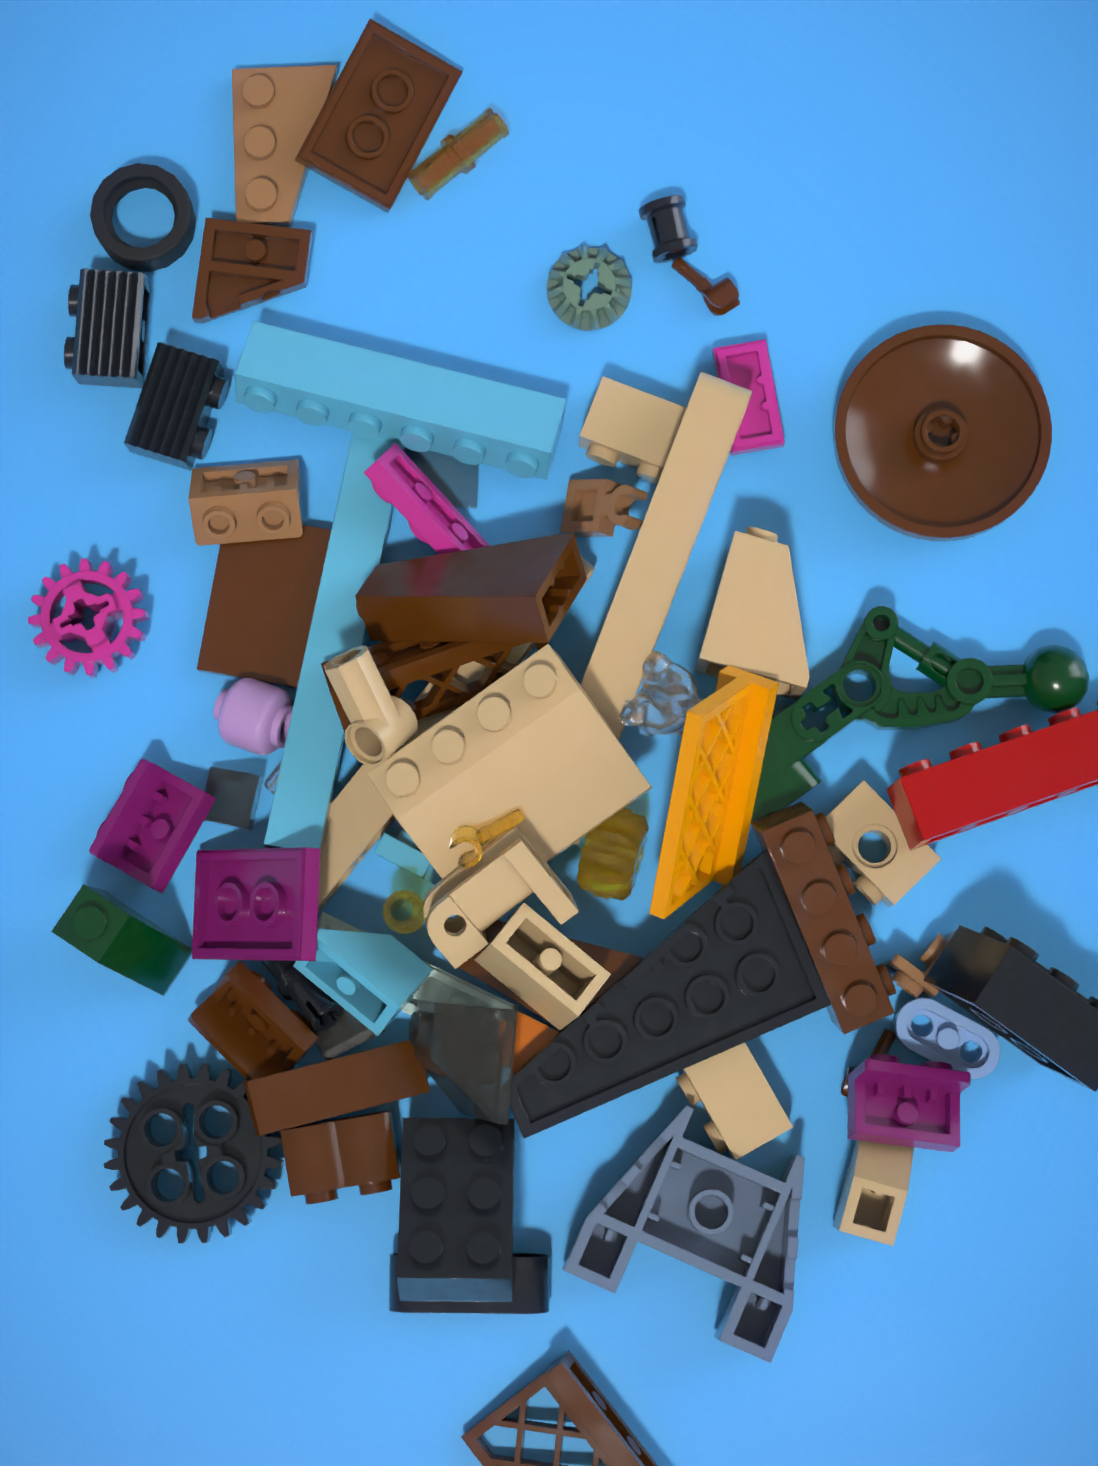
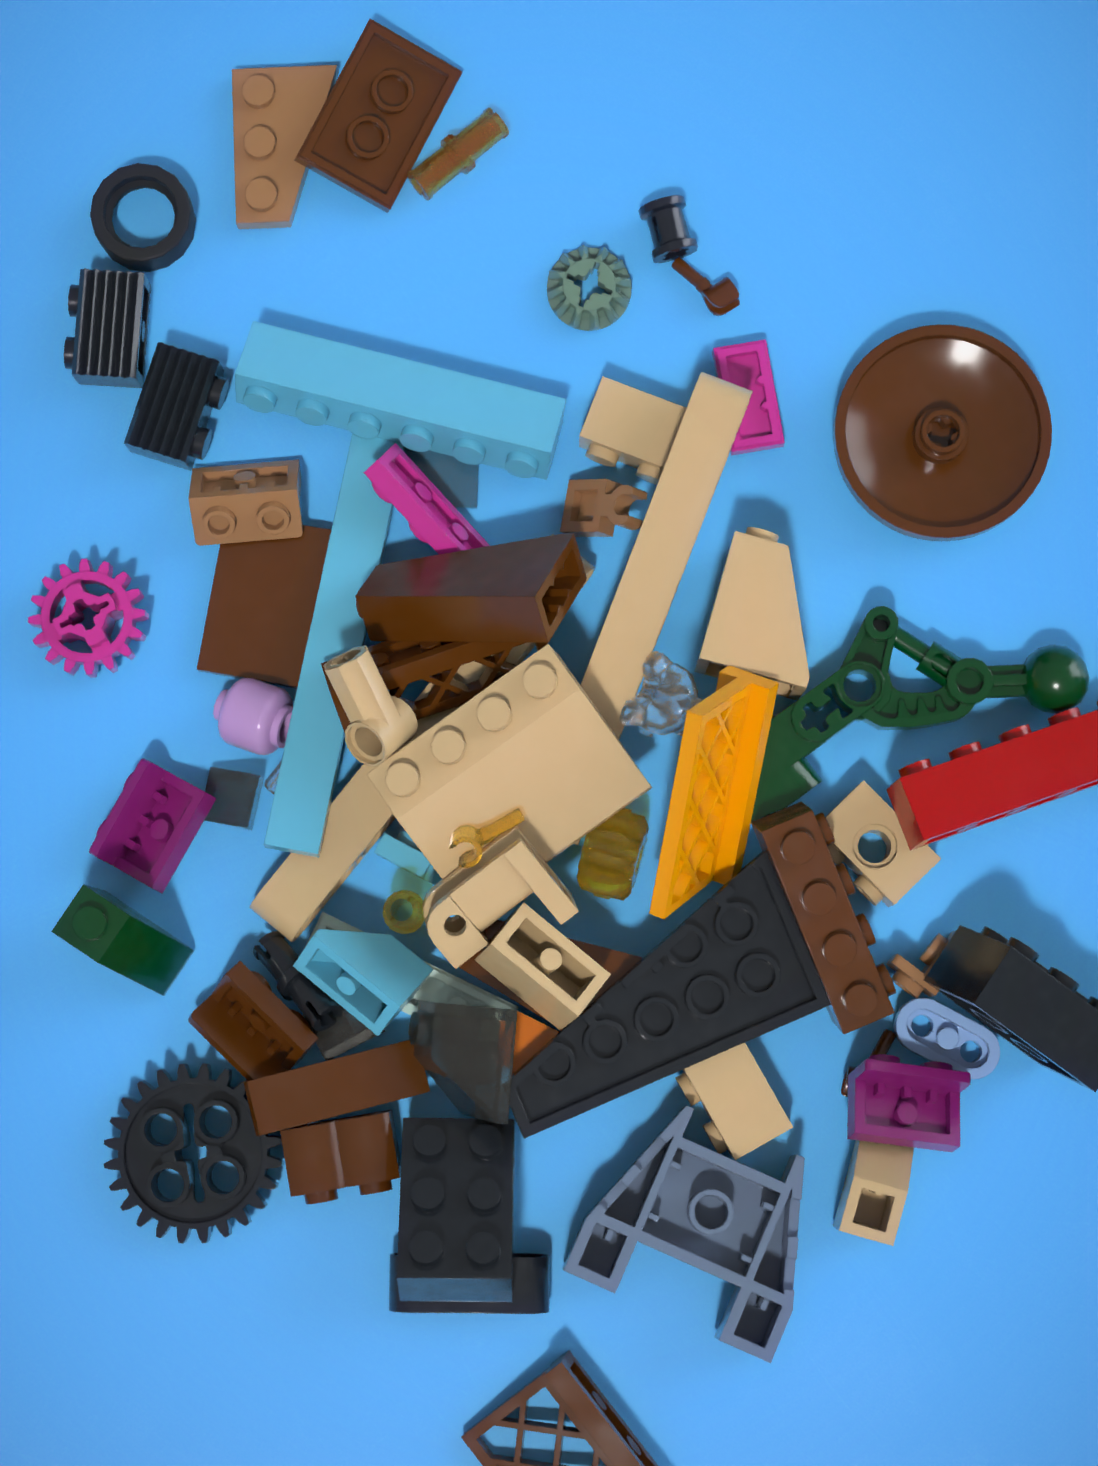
reddish brown wing [192,218,313,324] -> none
magenta tile [192,847,321,961] -> none

